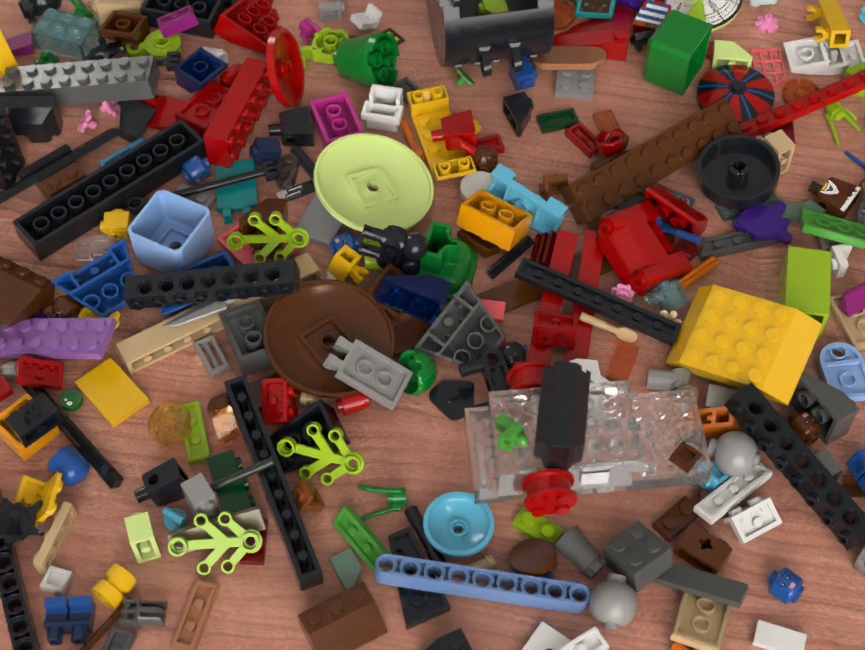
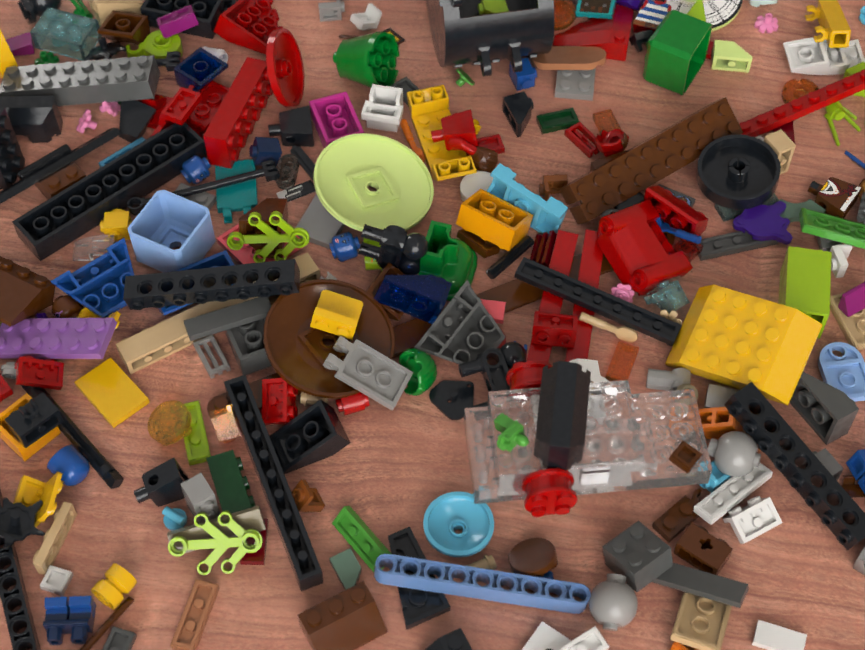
green tile [60,389,84,412] -> none
dark grey arm [119,597,168,629] -> none
yellowish green brick [124,511,162,564] -> none
light grey bar [163,299,235,327] -> none
pearl dark grey bar [209,456,275,492] -> none
red brick [220,63,242,89] -> none
lime plant [277,422,365,486] -> none
dark pink plant [299,18,321,46] -> none
lime piece [299,27,349,69] -> none
yellow brick [327,244,369,285] -> none
green plant [358,485,407,520] -> none
black piece [404,506,447,563] -> none
lime plate [511,506,564,546] -> none
dark grey plant [554,525,607,579] -> none
orange axle [668,256,719,296] -> none
dish [696,65,775,124] -> none
coral window [750,48,786,86] -> none
blue head [767,567,805,604] -> none
reddish brown head [787,411,821,445] -> none
none -> red plate [149,84,202,138]
none -> dark grey tile [184,297,272,341]
none -> yellow bracket [310,290,363,340]

